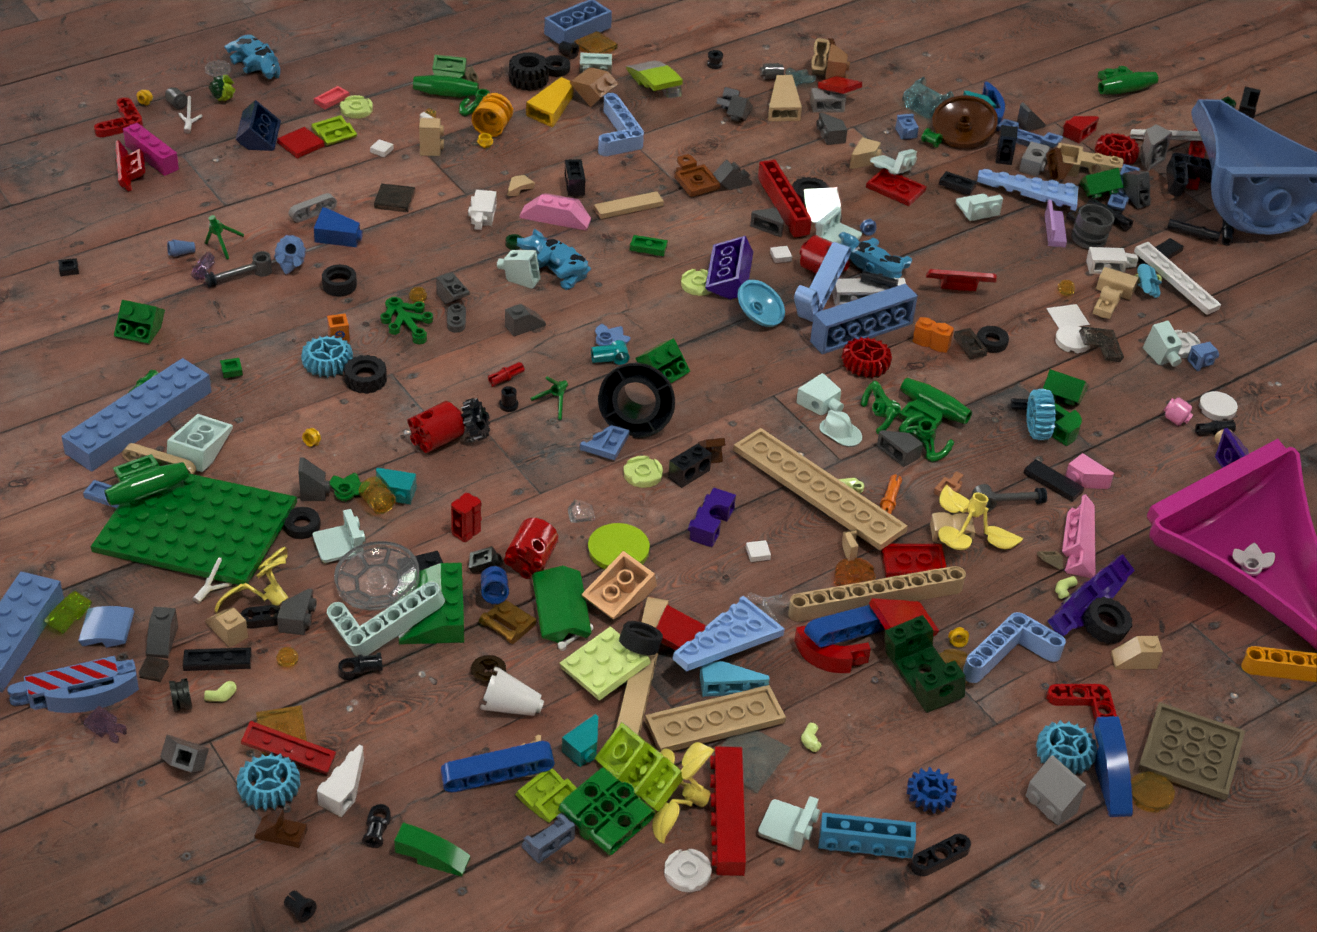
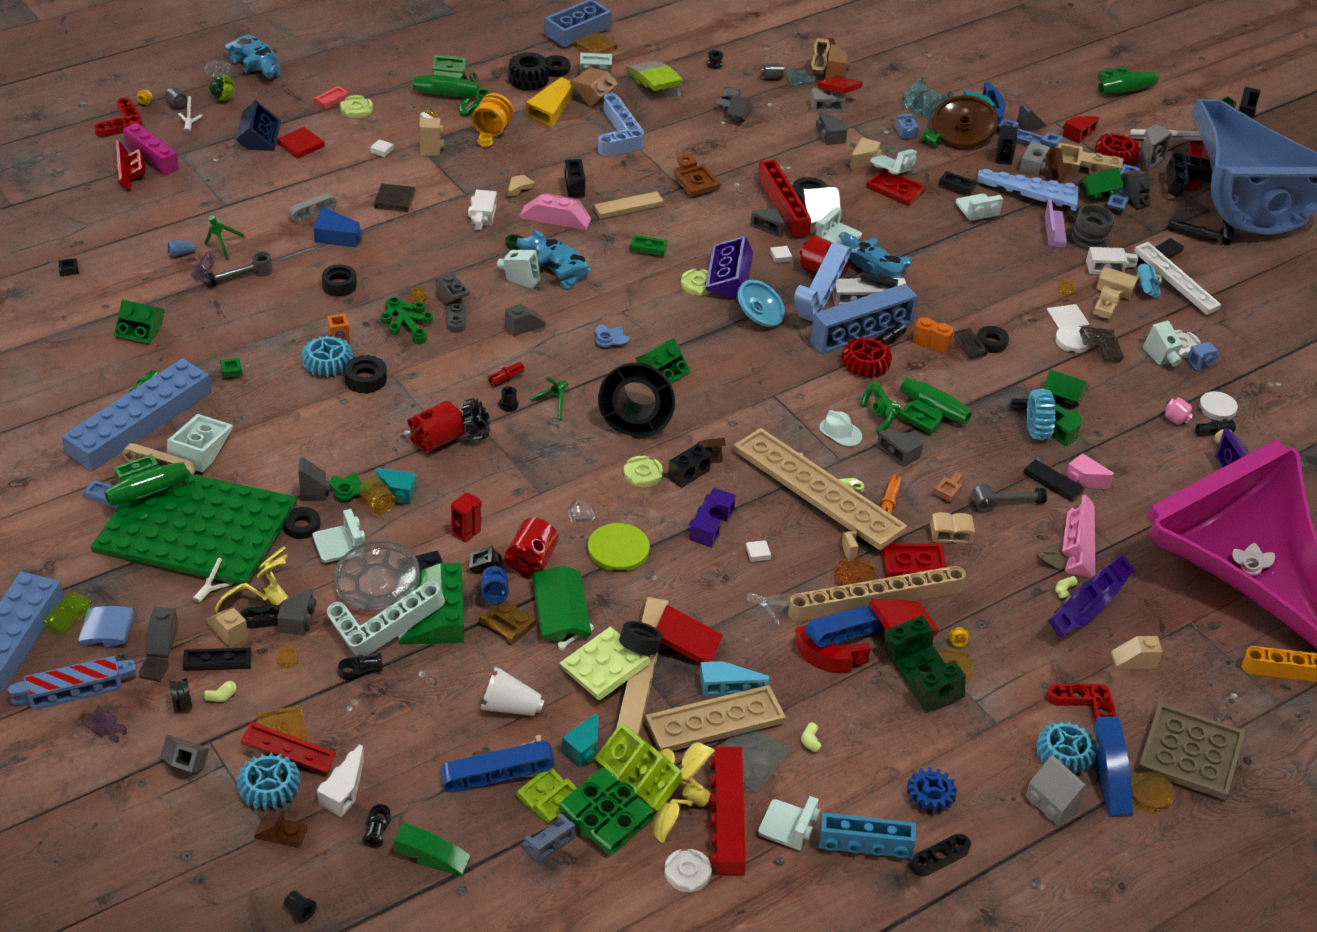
medium blue slope [44,671,139,713] -> none
medium blue animal [274,235,306,274] -> none
yellow plate [302,428,321,447] -> none
lime slope [311,115,357,146] -> none
dark brown gear [471,655,506,684] -> none
black bush [558,41,579,59] -> none
medium blue wing [580,425,629,460] -> none
light nougat slope [581,551,657,620] -> none
teal piece [591,340,630,365] -> none
light blue wing [673,596,785,671] -> none
dark grey slope [713,159,753,190] -> none
tan slope [768,75,802,121] -> none
light aqua torso [796,373,844,415] -> none
medium blue plate [860,219,876,236] -> none
green piece [898,413,954,462] -> none
red plate [926,269,997,291] -> none
light yellow plant [938,485,1023,550] -> none
light blue beam [963,612,1066,683] -> none
black tyre [1083,597,1133,644] -> none
black pin [1087,198,1133,230] -> none
none -> black pin [876,323,907,344]

